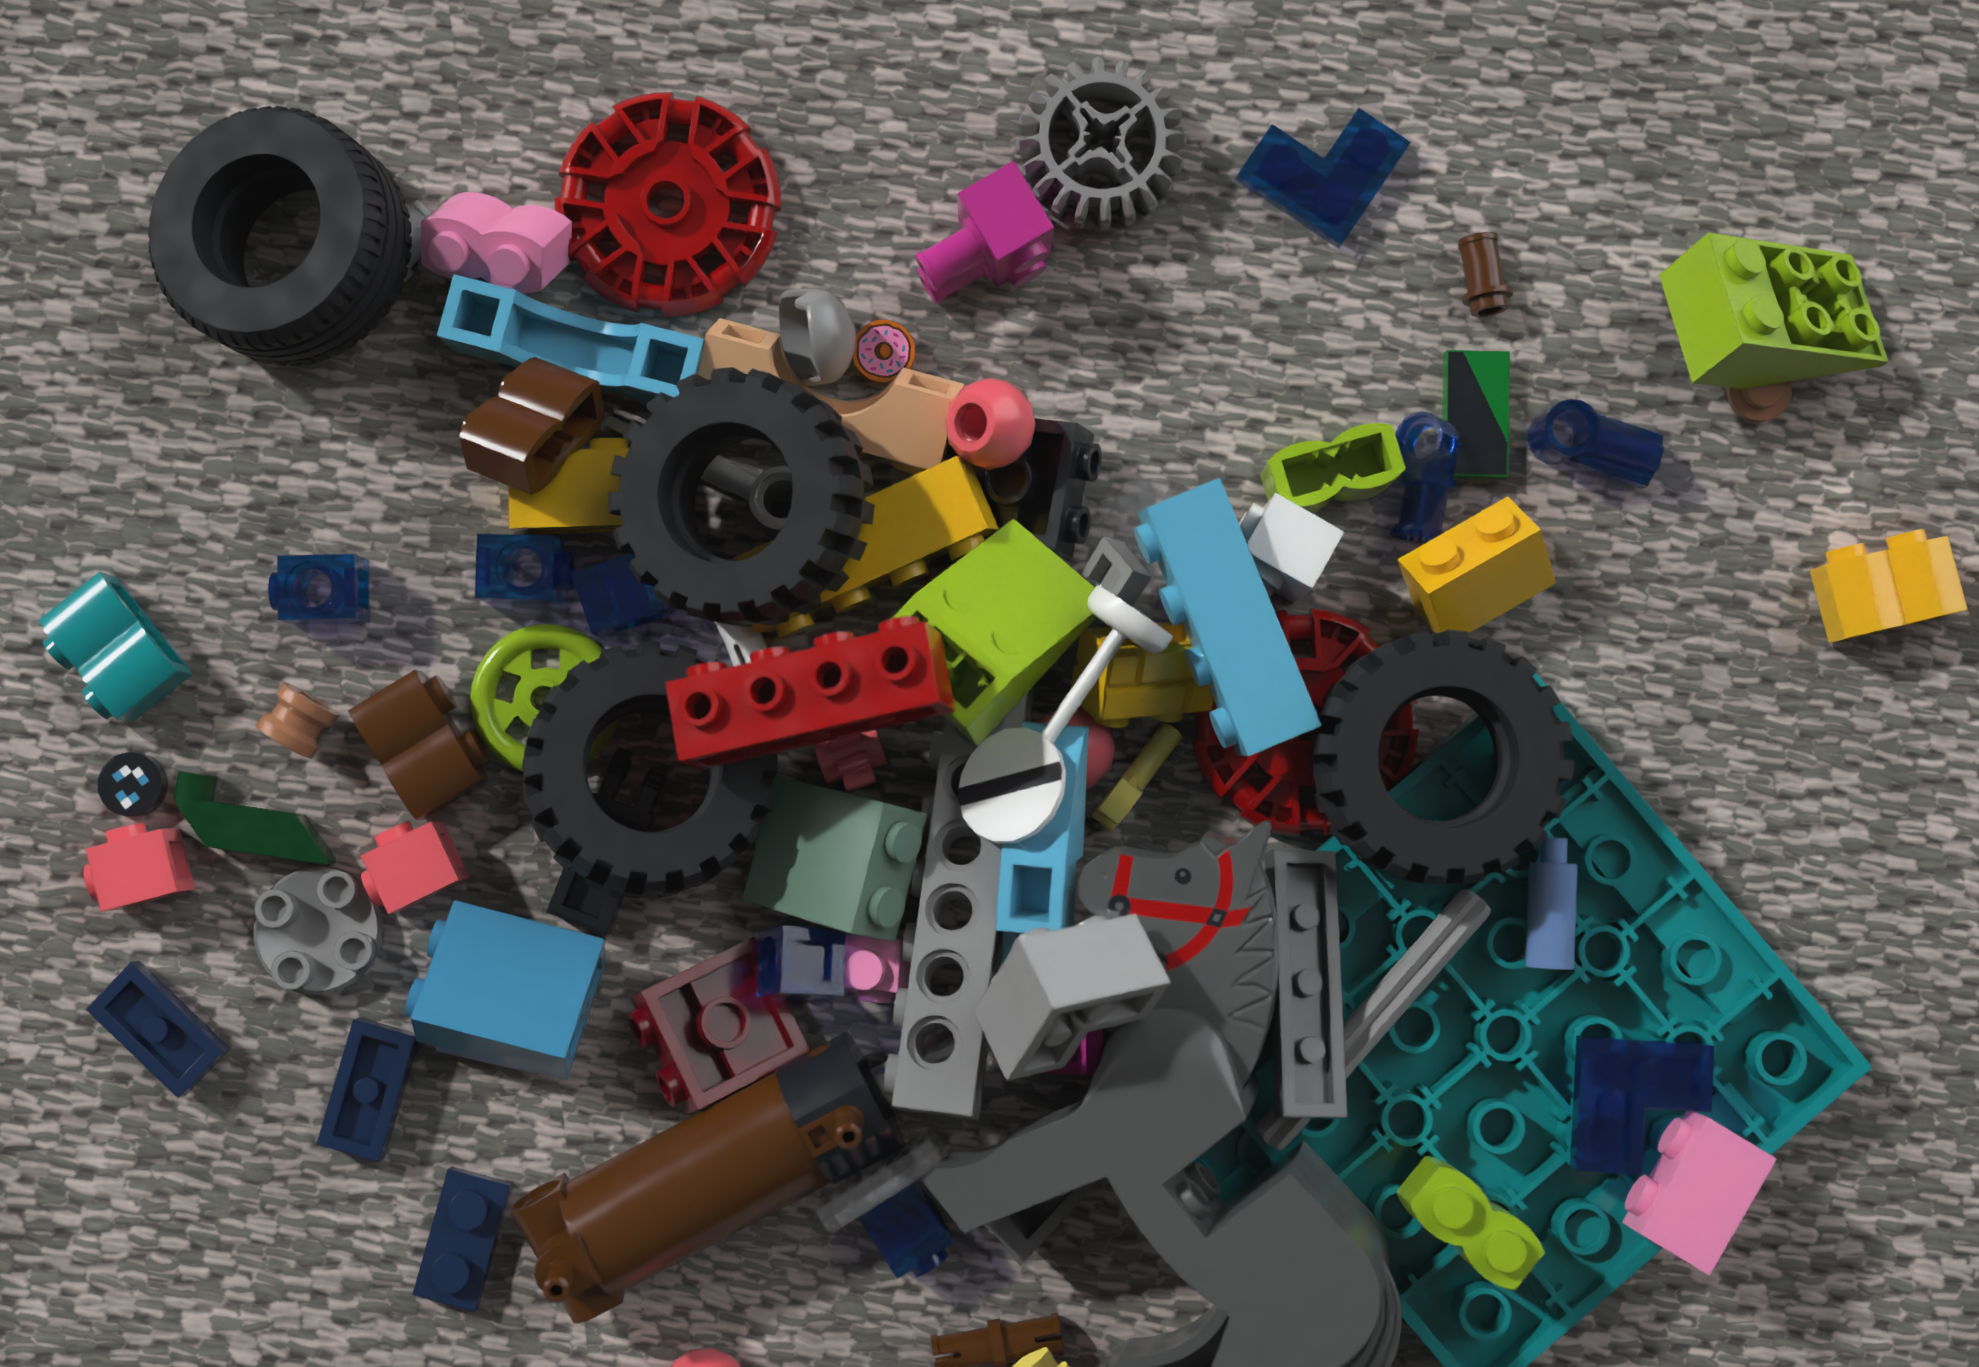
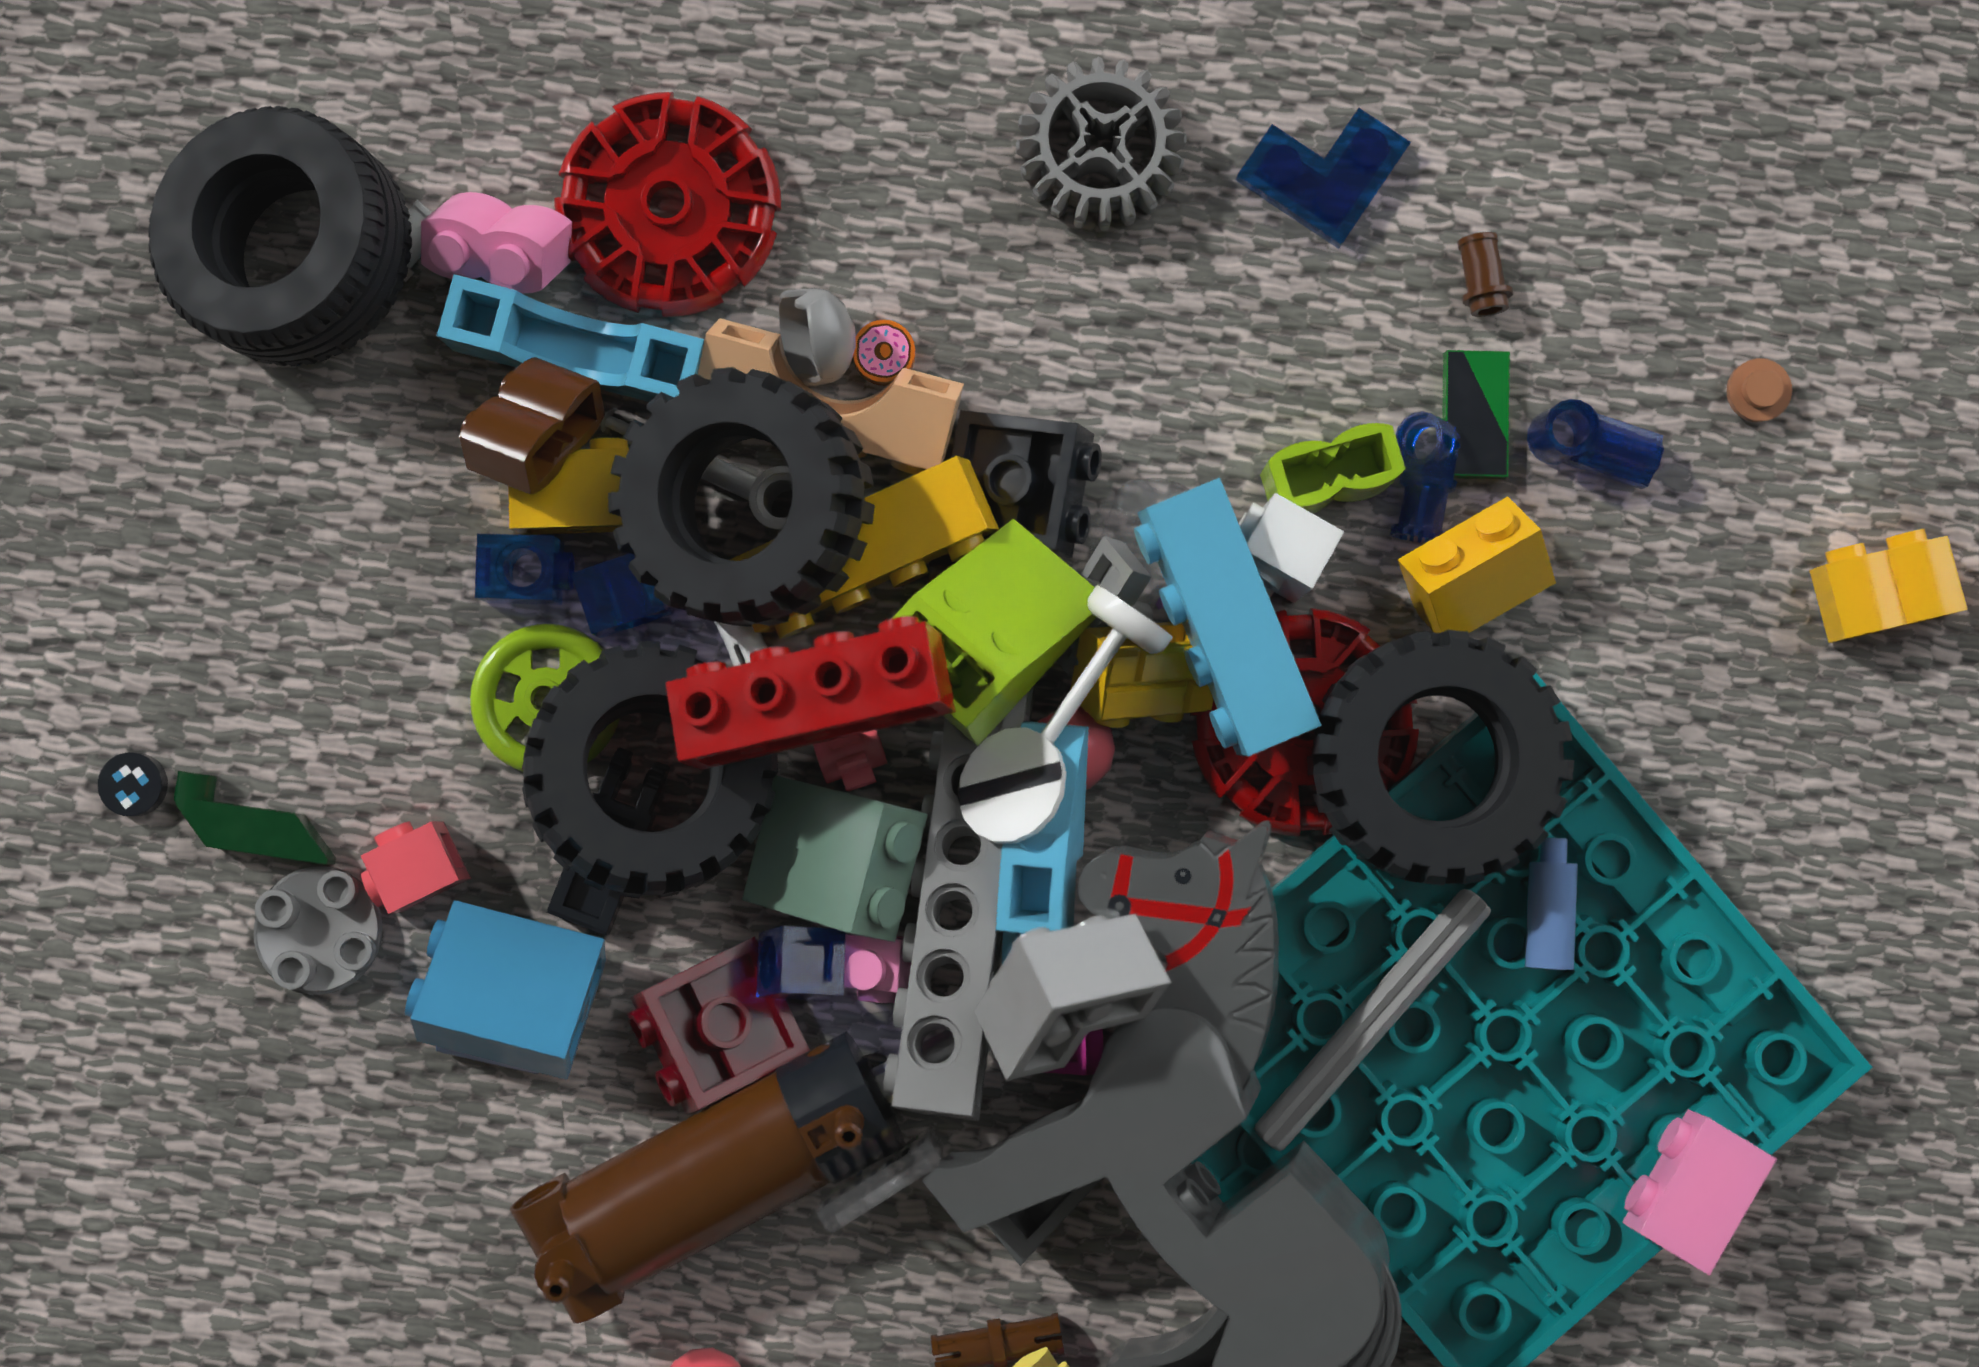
teal brick [39,572,193,722] -> none
coral brick [84,823,195,912] -> none
dark blue plate [86,961,231,1098] -> none
nougat wheel [256,682,339,759] -> none
clear blue brick [268,554,370,625] -> none
dark blue plate [316,1017,419,1162] -> none
reddish brown brick [348,670,491,820] -> none
dark blue plate [412,1166,513,1312] -> none
clear blue brick [855,1168,953,1279] -> none
dark pink brick [915,160,1054,305] -> none
coral piece [945,378,1035,470] -> none
light yellow bar [1091,722,1182,831] -> none
dark grey plate [1264,849,1347,1119] -> none
lime brick [1396,1156,1545,1290] -> none
clear blue plate [1570,1035,1715,1175] -> none
lime slope [1659,232,1889,389] -> none

